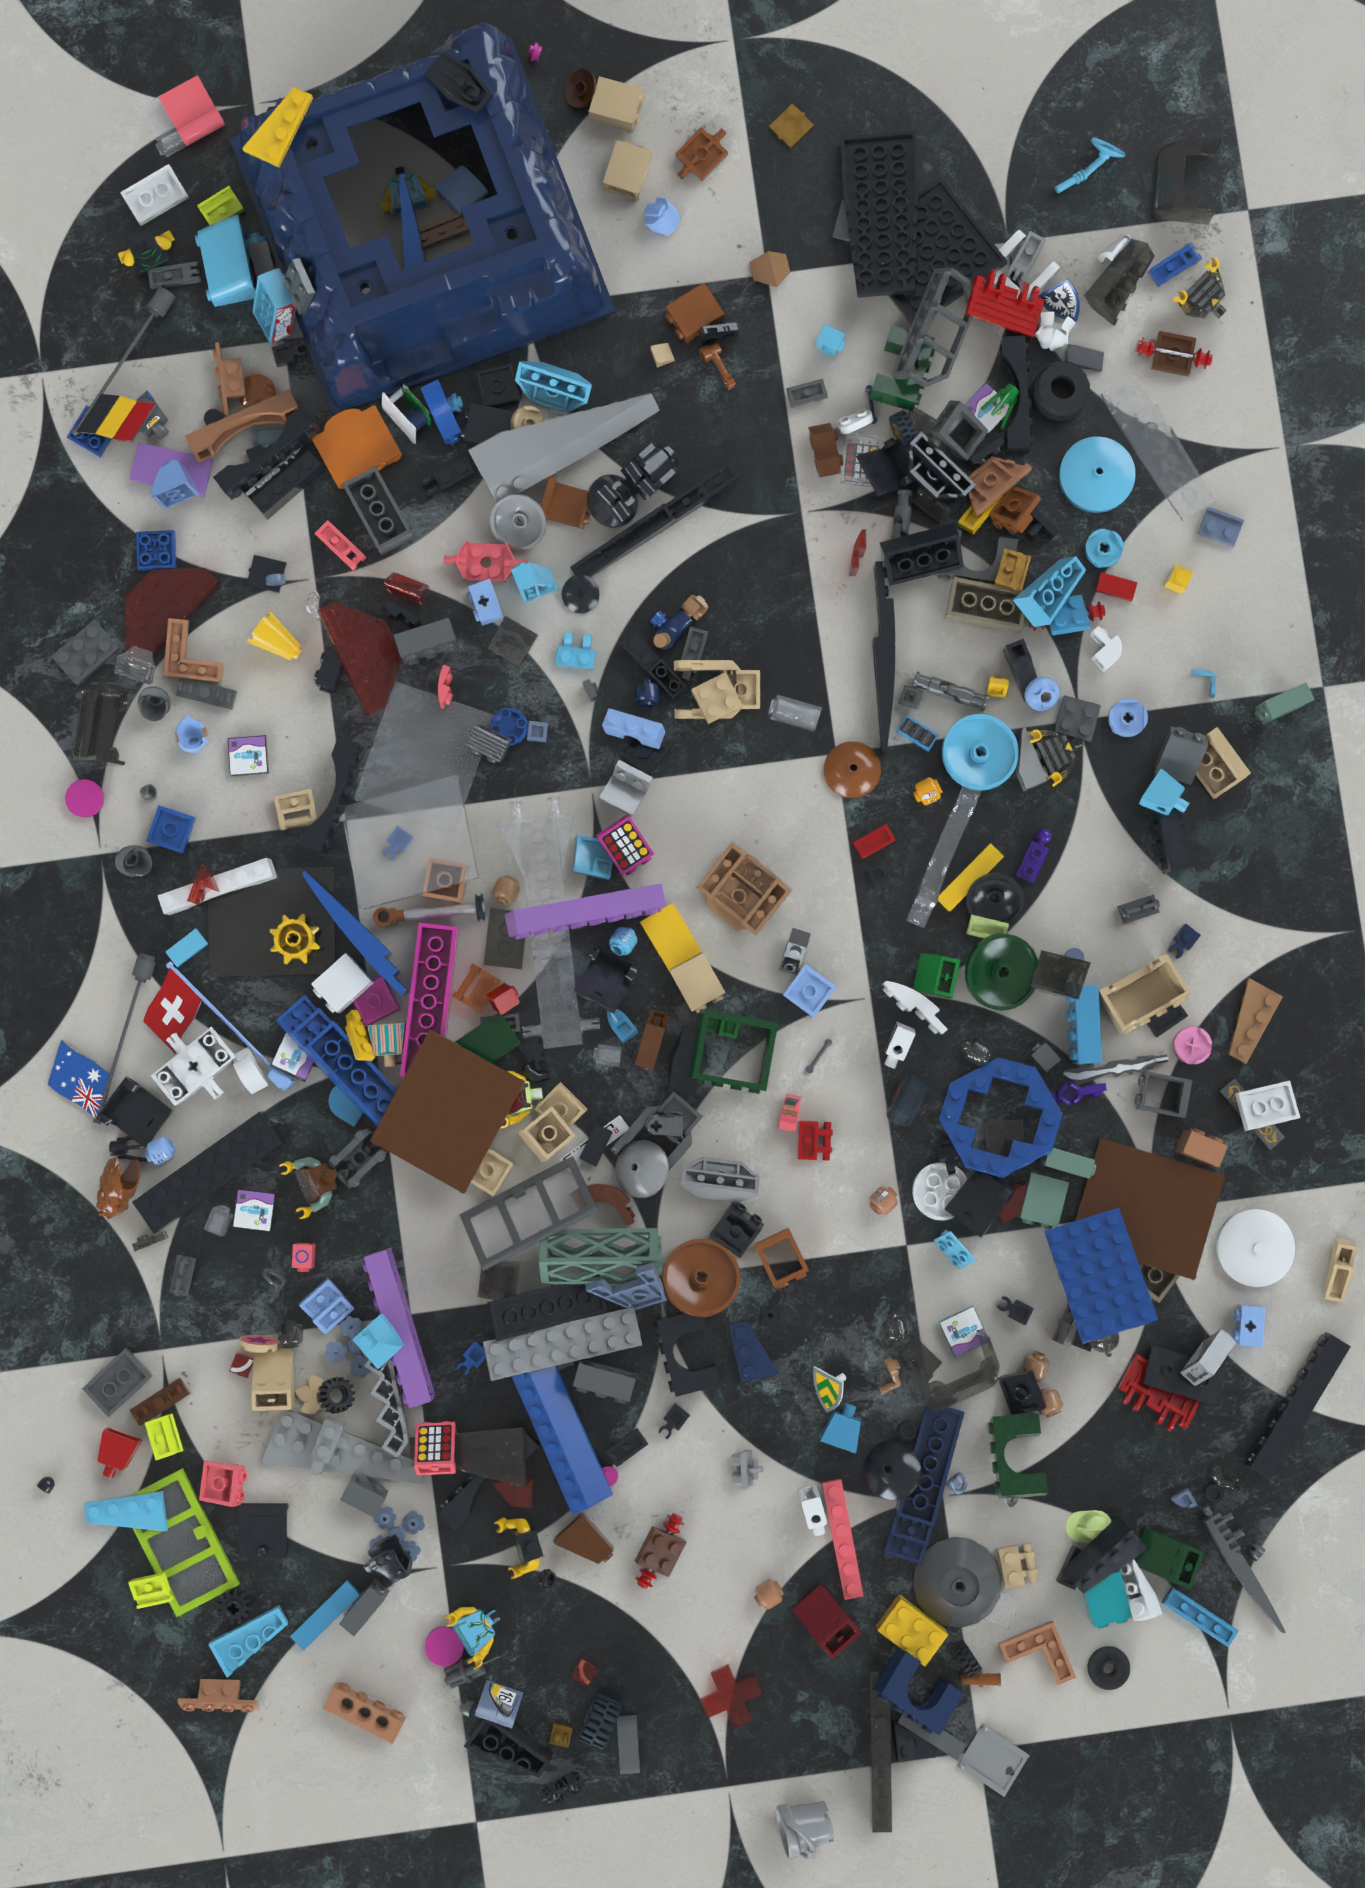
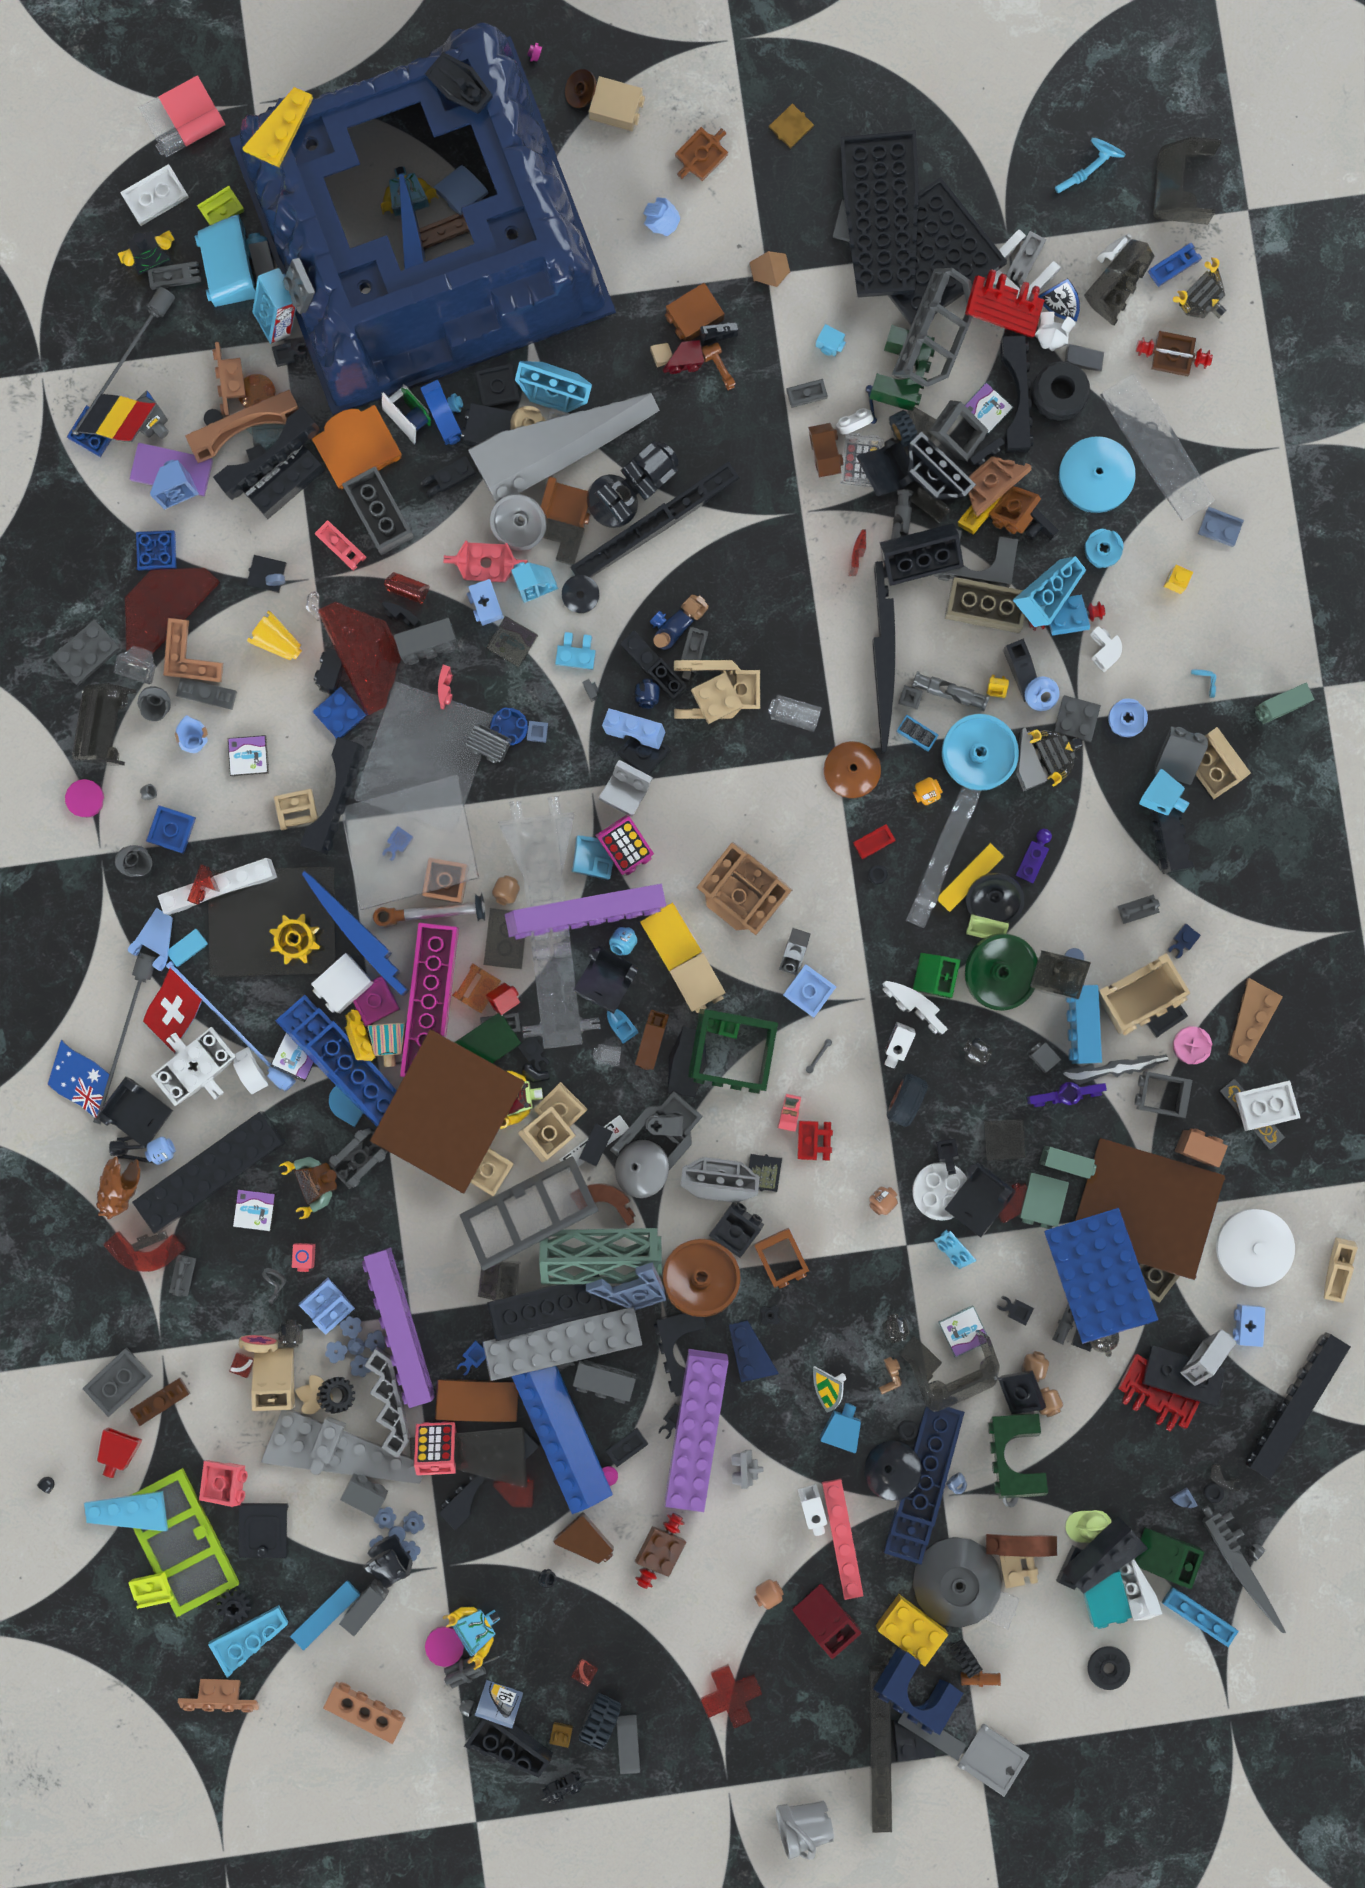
neon yellow plate [144,1413,183,1460] -> none
clear brick [204,1205,234,1237] -> none
medium azure plate [352,1313,404,1369] -> none
torso [494,1517,543,1579] -> none
tan brick [603,140,652,201] -> none
blue plate [939,1058,1063,1178] -> none
green plant [981,384,1019,430] -> none
pearl gold plate [994,548,1031,593] -> none
nougat plate [999,1621,1076,1685] -> none
red tile [1095,572,1138,602] -> none
none -> clear red plate [103,1231,186,1272]
none -> light blue flag [128,908,173,971]
none -> blue plate [312,687,367,739]
none -> dark orange slope [435,1379,518,1422]
none -> clear smoke plate [543,518,585,565]
none -> dark red slope [663,340,704,374]
none -> medium lavender brick [665,1349,728,1512]
none -> piece [749,1154,782,1192]
none -> copper arch [986,1534,1057,1557]

